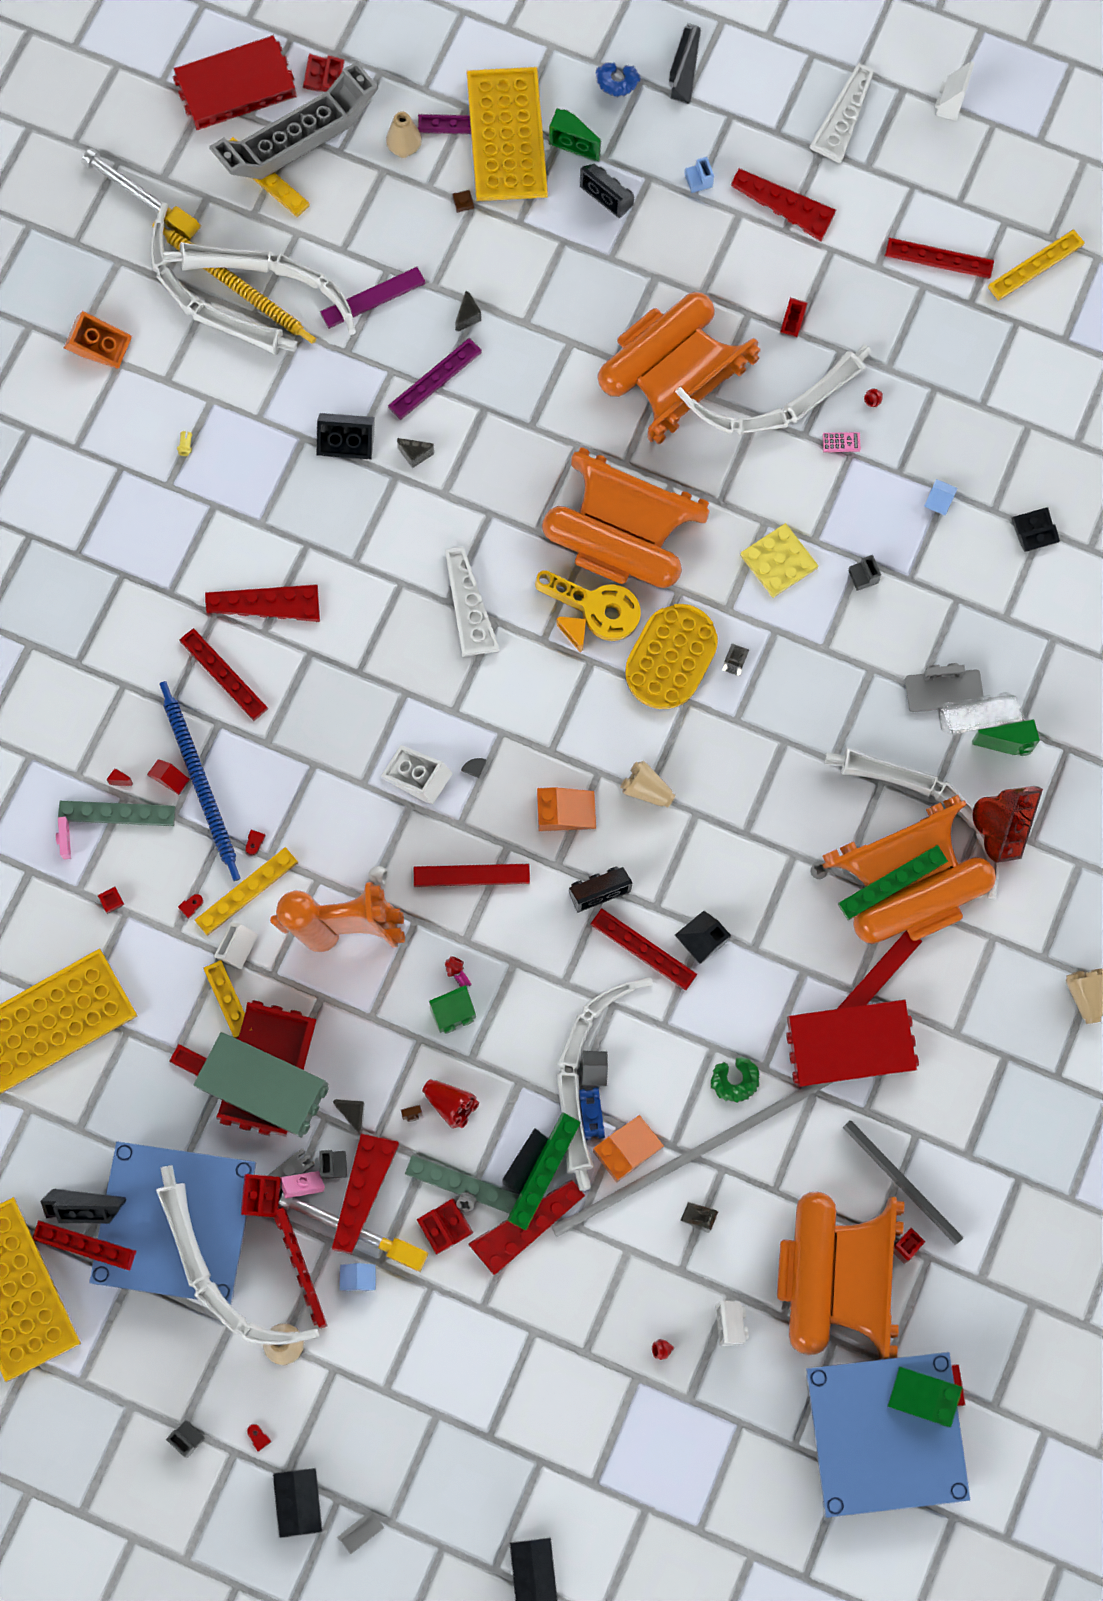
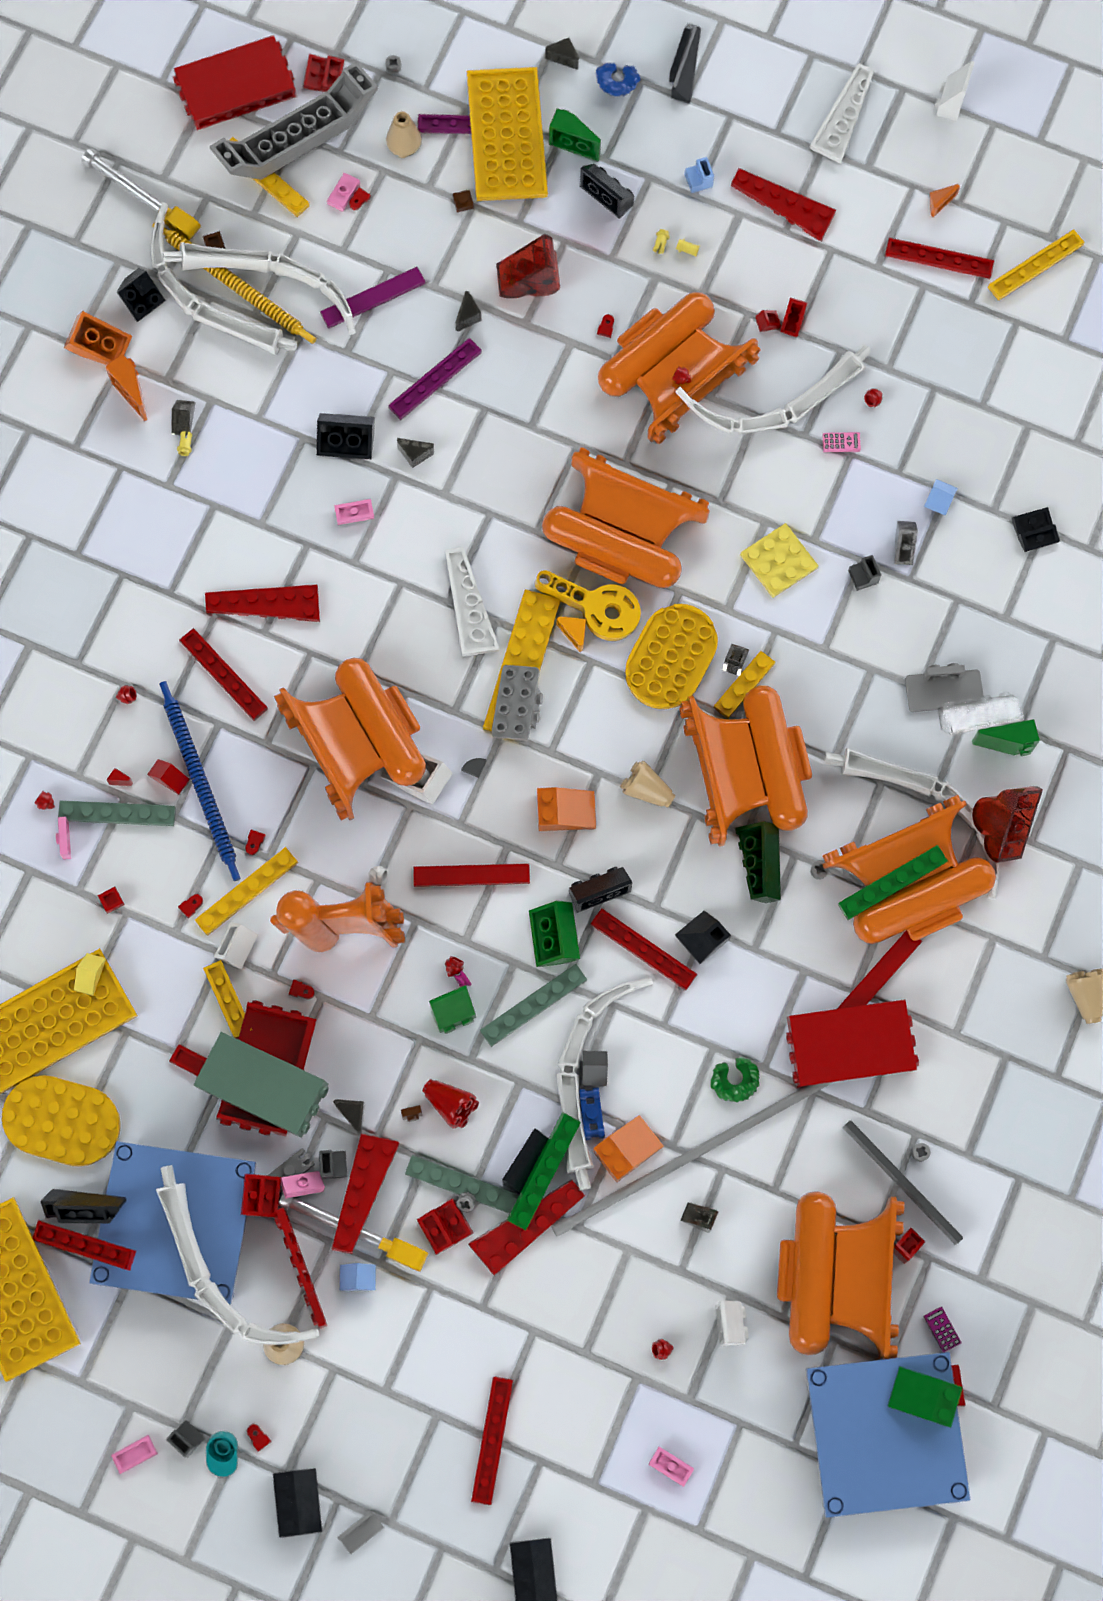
none -> yellow plate [2,1075,121,1167]
none -> red plate [34,791,55,810]
none -> light yellow slope [74,953,106,996]
none -> orange slope [105,354,147,421]
none -> bright pink tile [111,1435,158,1474]
none -> red plate [116,685,137,704]
none -> black slope [117,268,166,322]
none -> clear smoke slope [171,400,196,436]
none -> reddish brown plate [203,231,226,249]
none -> teal cap [206,1431,238,1477]
none -> orange piece [274,658,426,821]
none -> red piece [288,980,315,999]
none -> bright pink plate [327,173,360,211]
none -> bright pink plate [334,499,374,525]
none -> red piece [349,187,371,210]
none -> light grey bush [385,55,401,74]
none -> red tile [471,1376,513,1505]
none -> sand green plate [480,964,587,1047]
none -> yellow plate [483,589,561,731]
none -> light grey bracket [491,665,543,740]
none -> clear red brick [496,234,560,299]
none -> green slope [529,901,580,967]
none -> clear smoke slope [545,38,579,70]
none -> red piece [597,314,614,338]
none -> bright pink plate [648,1447,694,1487]
none -> light yellow pin [653,229,670,254]
none -> red plate [672,366,691,385]
none -> light yellow pin [676,238,700,257]
none -> orange piece [679,685,812,847]
none -> yellow plate [713,651,775,719]
none -> dark green wedge [735,821,781,903]
none -> red slope [755,310,781,332]
none -> clear smoke slope [894,521,918,565]
none -> light grey bush [911,1143,931,1162]
none -> magenta tile [923,1306,962,1353]
none -> orange slope [930,184,960,217]

